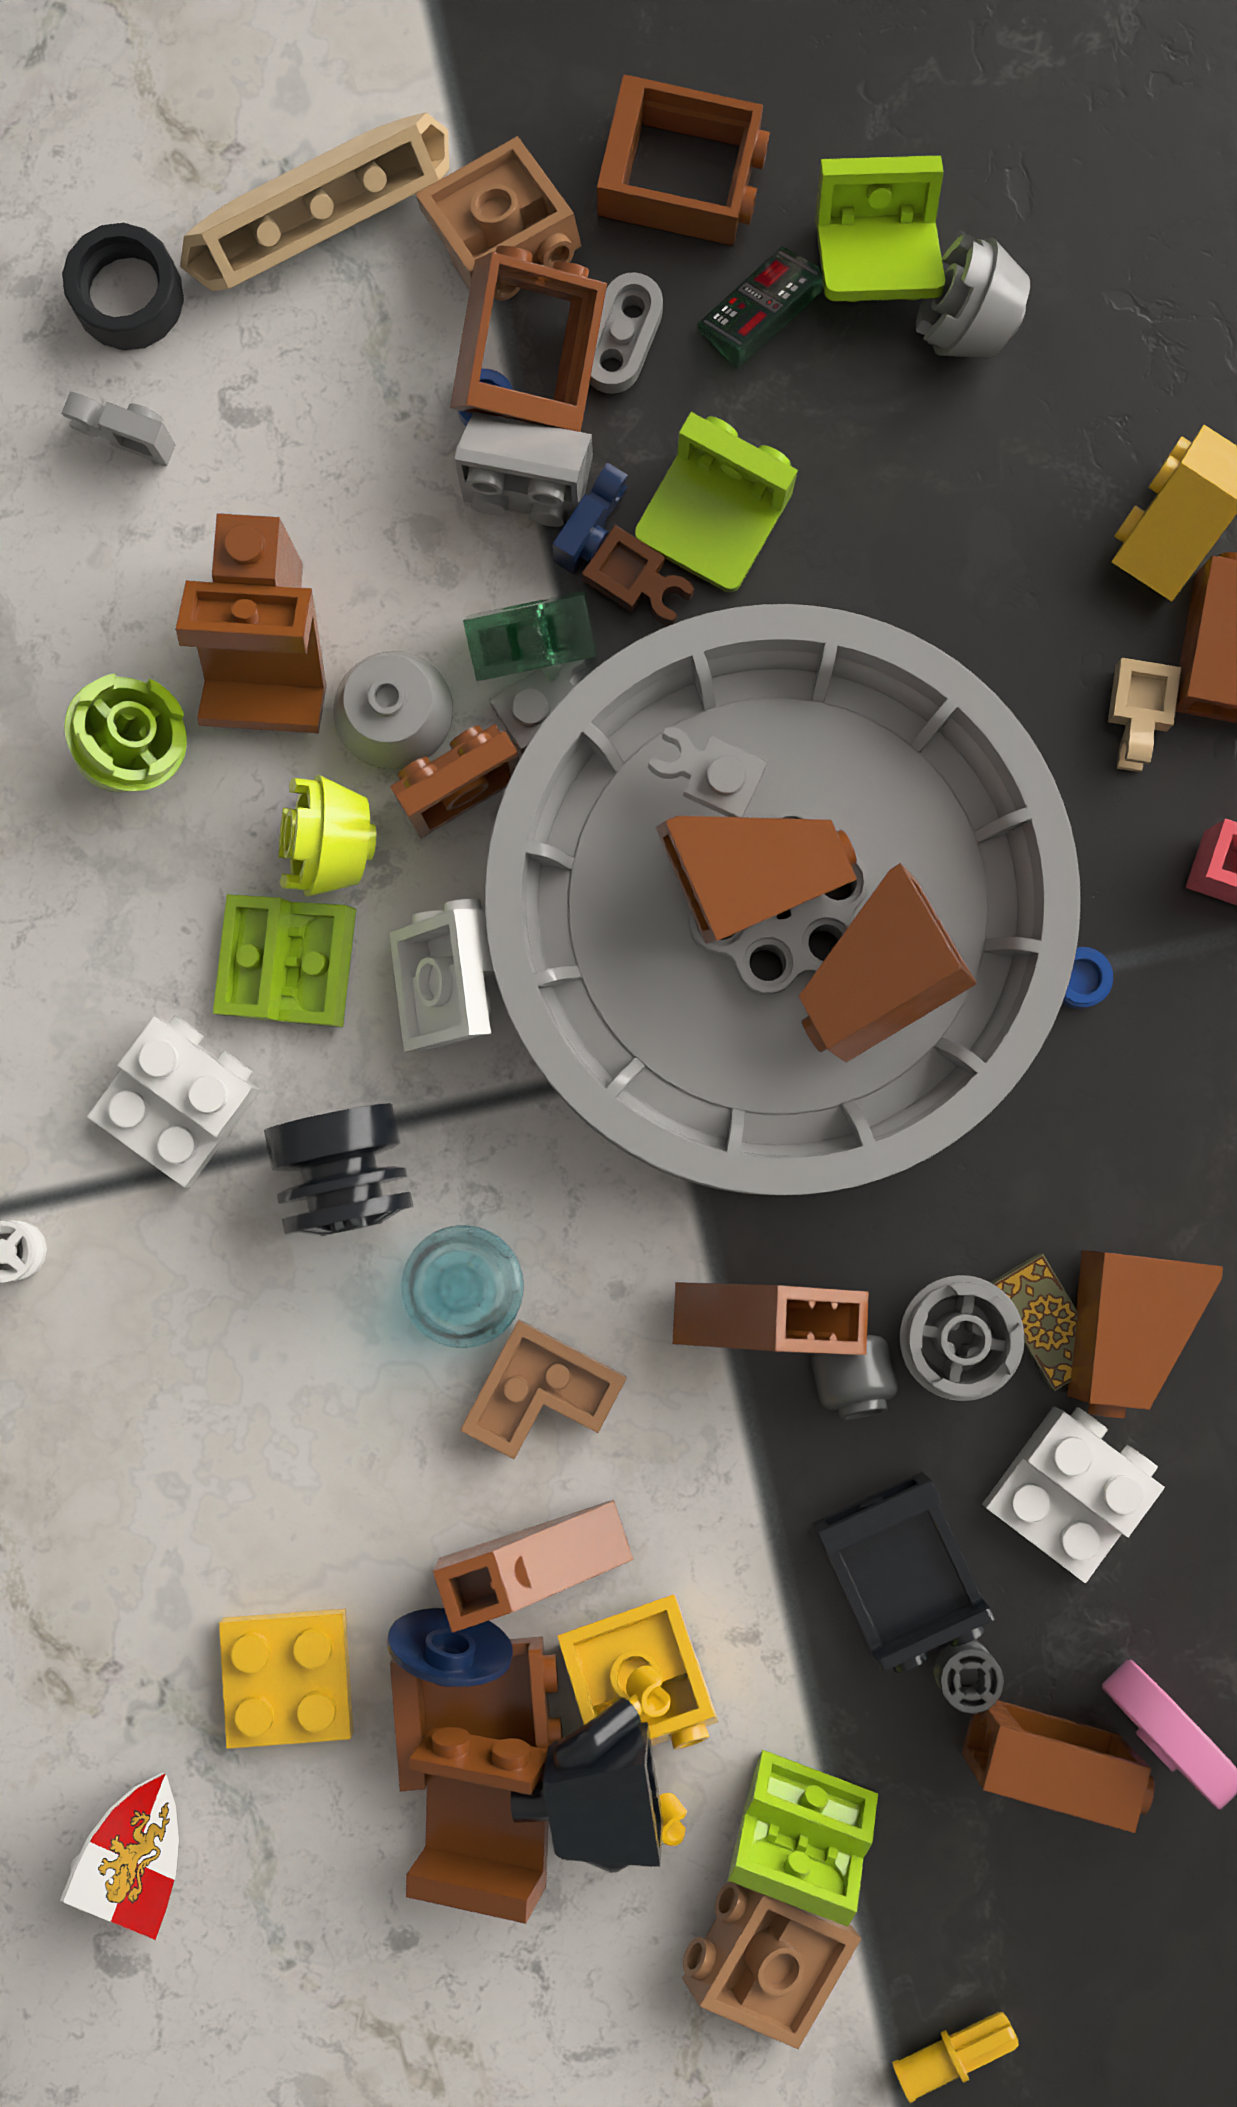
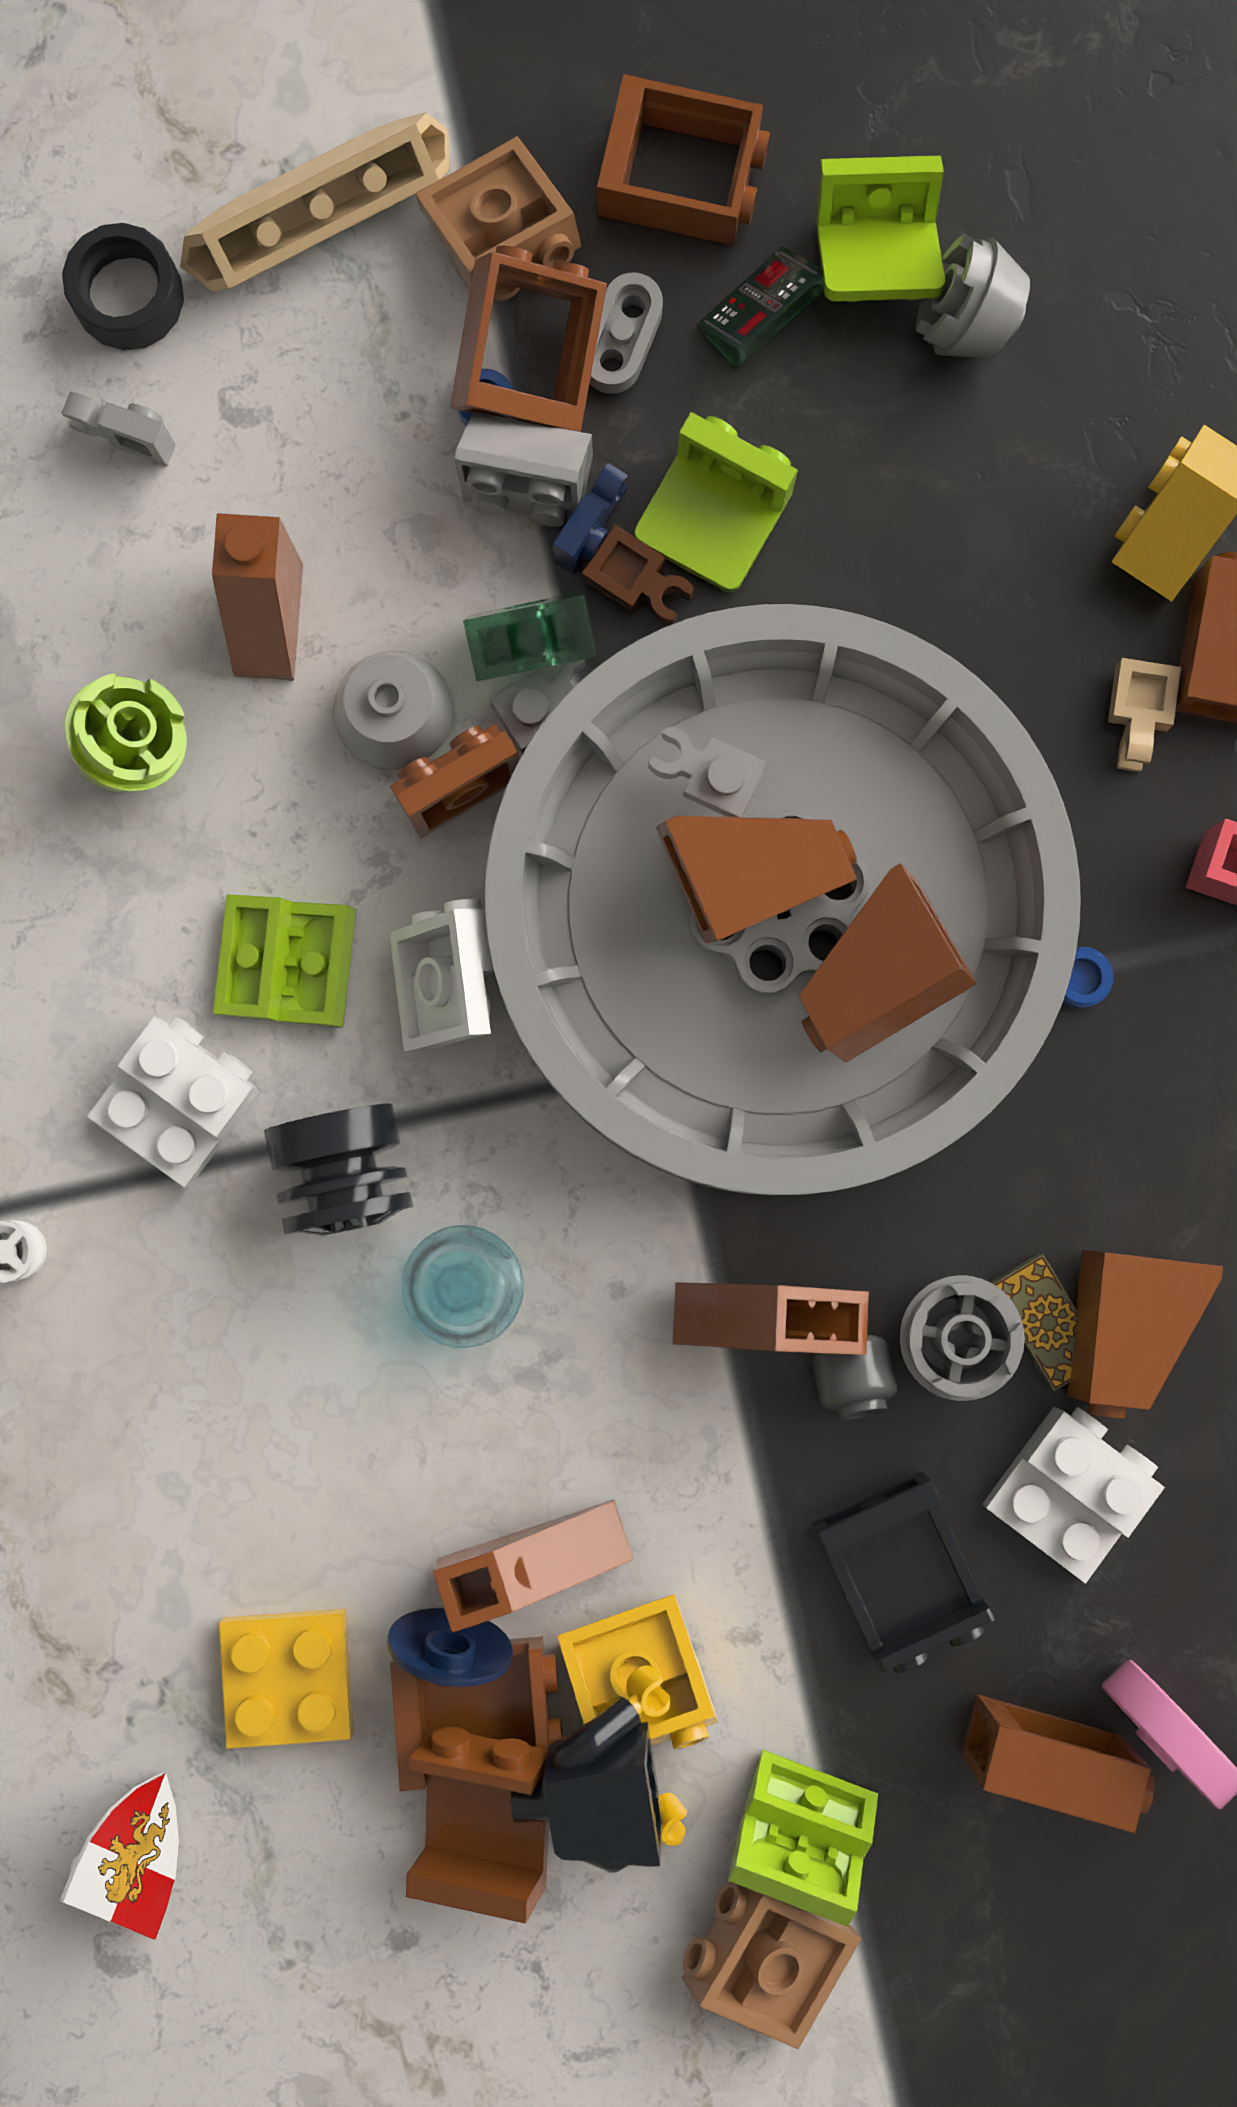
dark orange panel [176,580,327,733] -> none
neon yellow cone [278,774,377,897] -> none
medium nougat plate [460,1319,627,1459] -> none
yellow axle [892,2012,1018,2103] -> none
dark grey wheel [931,1640,1004,1714] -> none

